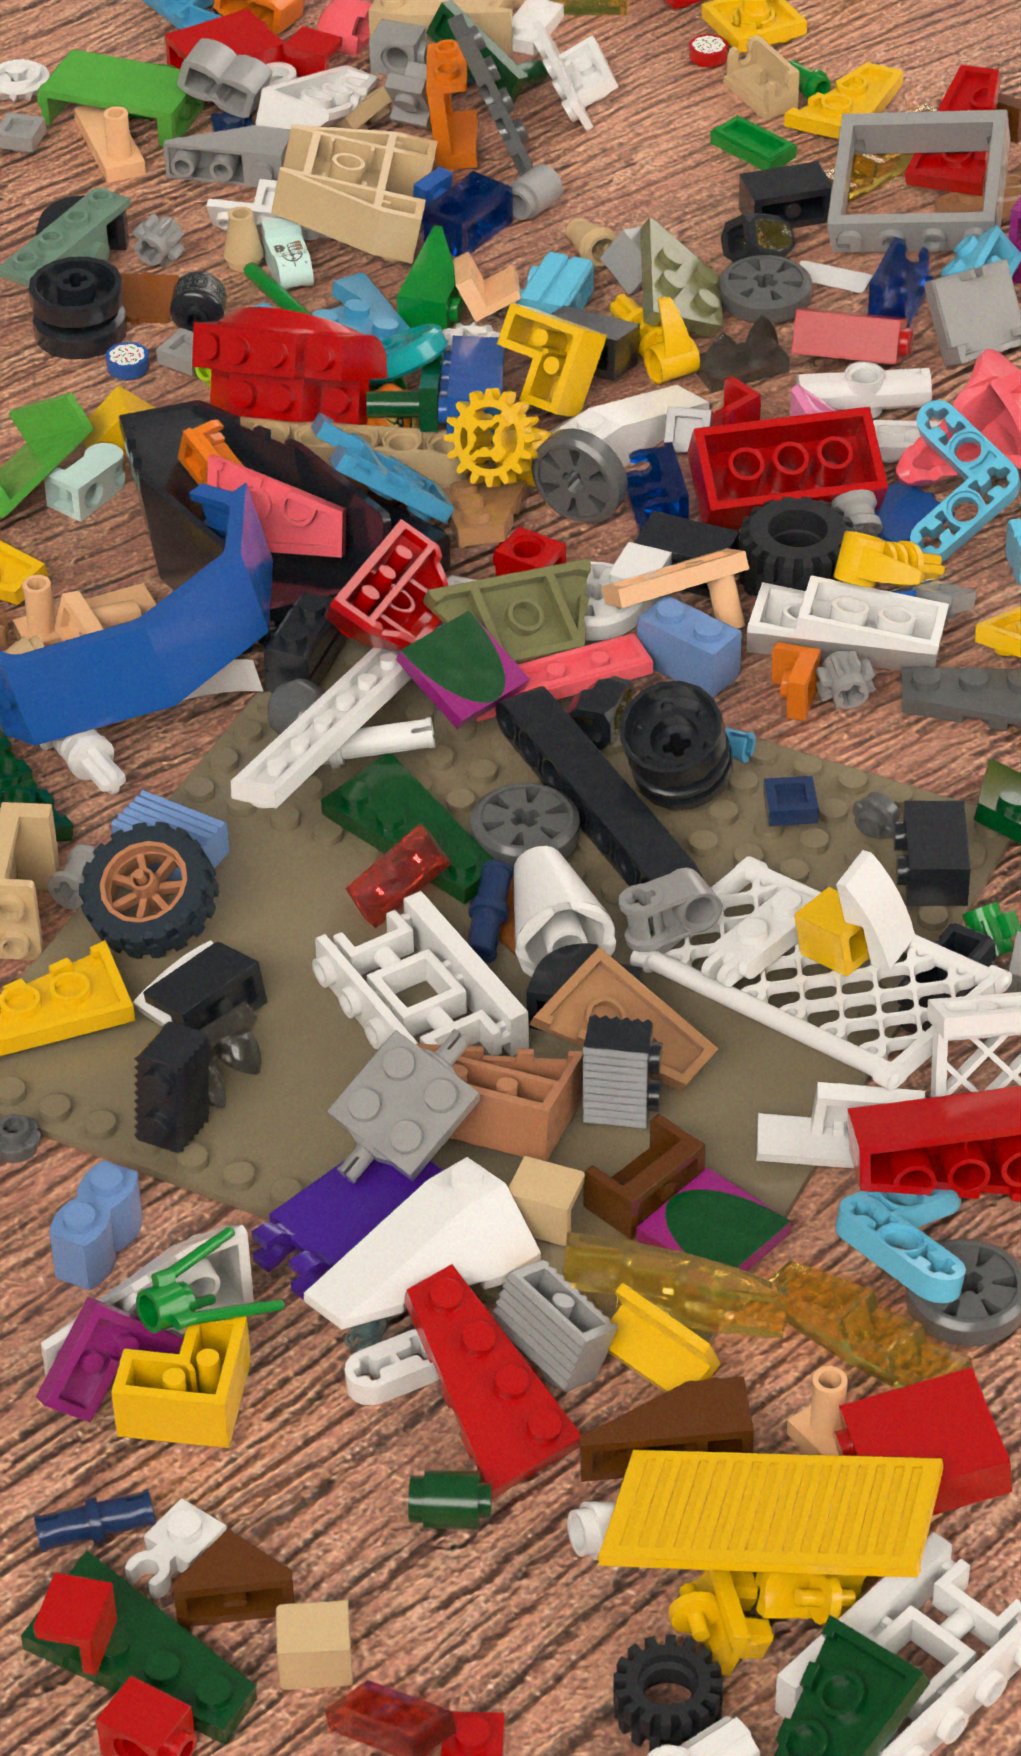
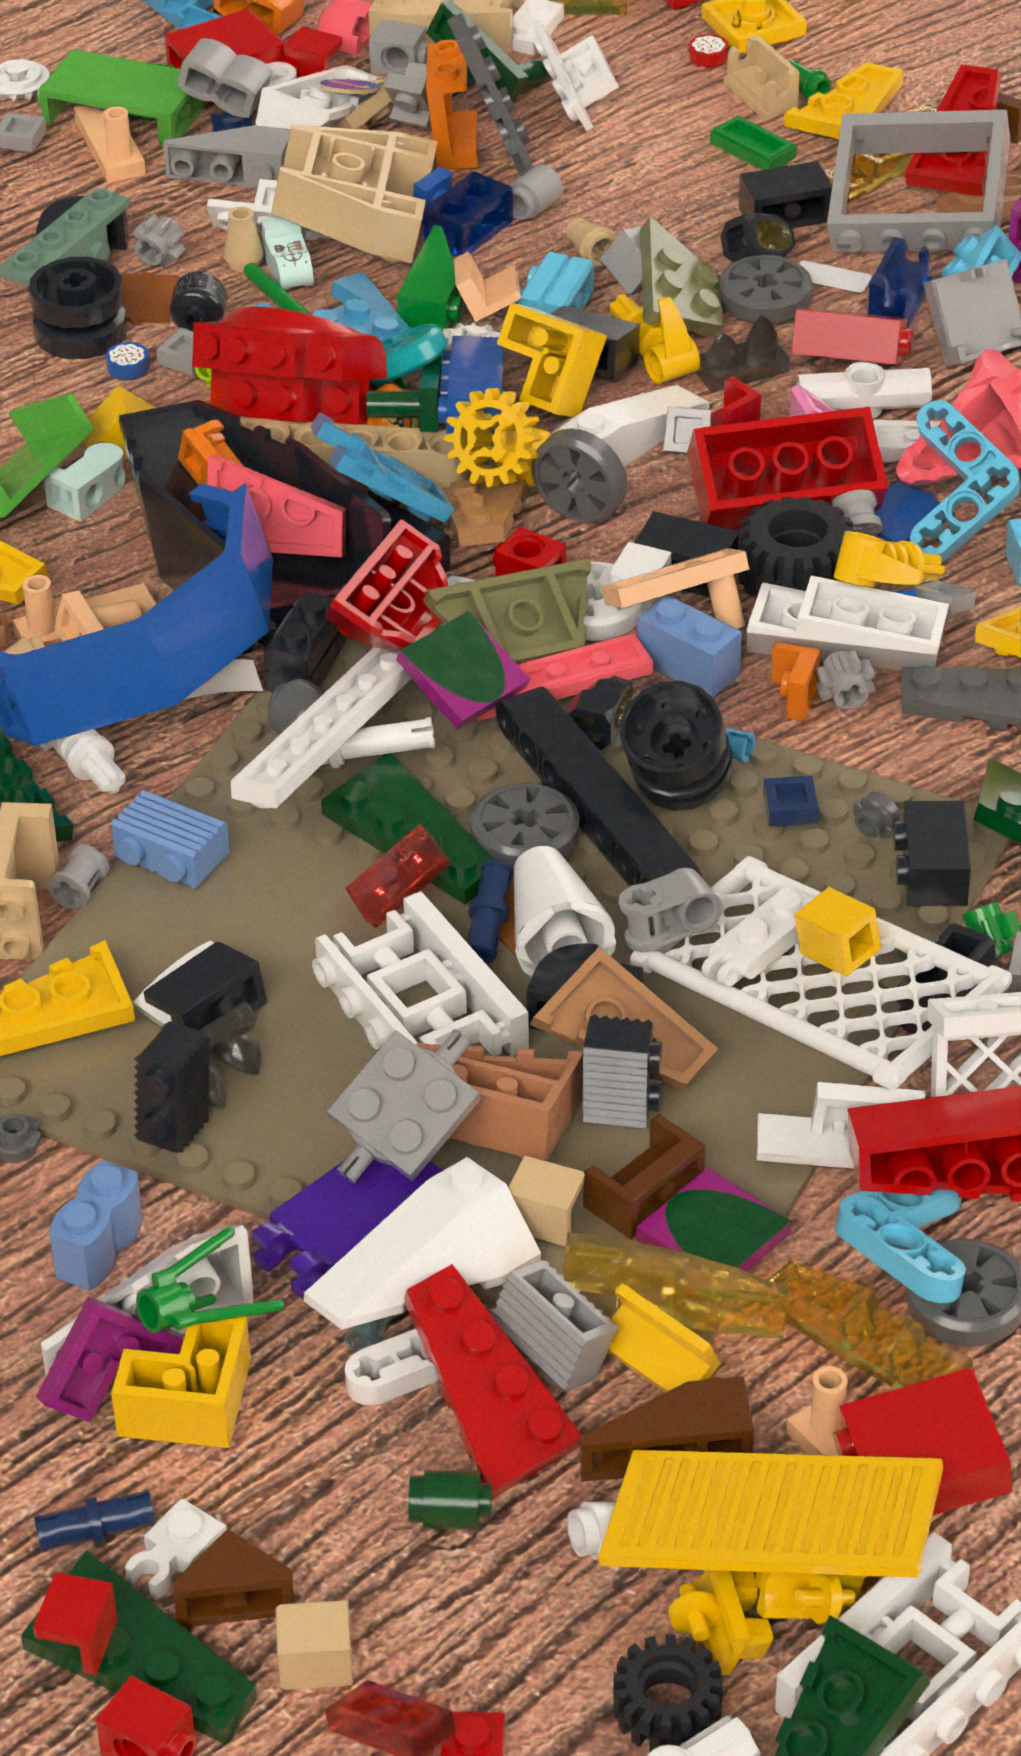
black wheel [79,822,219,959] -> none
clear blue hinge [626,442,689,534] -> none
white slope [836,850,915,970] -> none
none -> piece [320,78,387,94]

